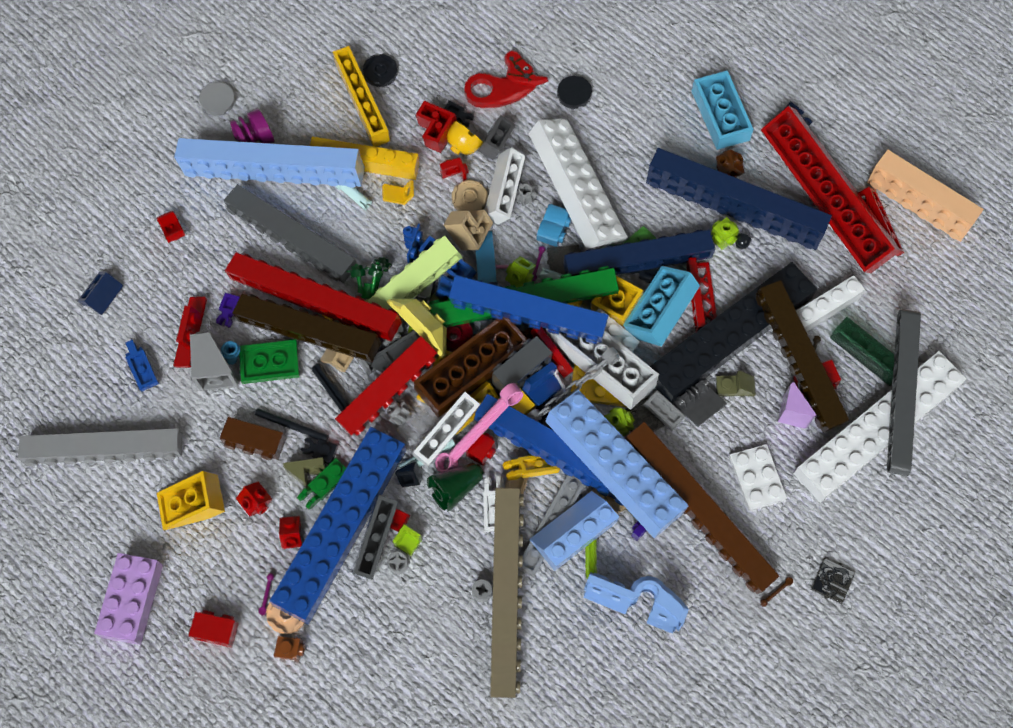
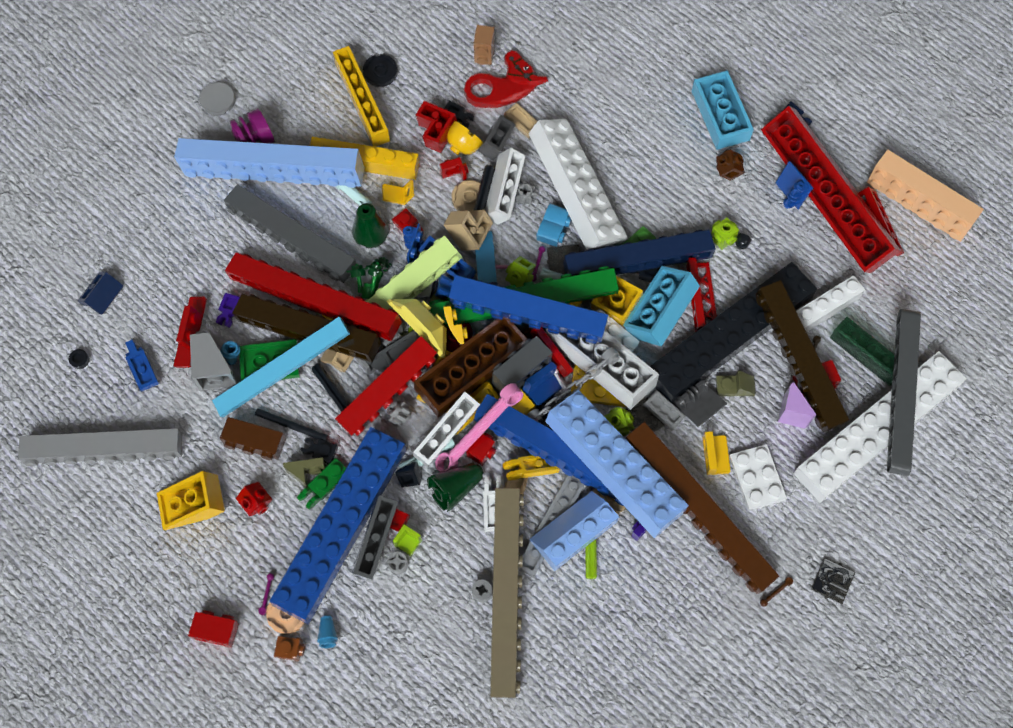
lavender brick [94,553,163,645] -> none
red bracket [156,211,185,243] -> none
red bracket [279,516,302,549] -> none
black tile [557,75,592,109] -> none
light blue piece [583,572,689,634] -> none
dark blue brick [646,148,832,250] -> none
none -> black tile [68,349,90,369]
none -> medium azure tile [212,317,350,417]
none -> dark azure cone [317,616,338,648]
none -> dark green cone [352,203,389,248]
none -> red plate [392,208,424,235]
none -> yellow slope [443,305,468,344]
none -> black axle [473,165,495,211]
none -> medium nougat brick [474,25,495,65]
none -> tan tile [504,103,537,139]
none -> yellow panel [702,431,731,475]
none -> blue hinge [776,161,813,209]

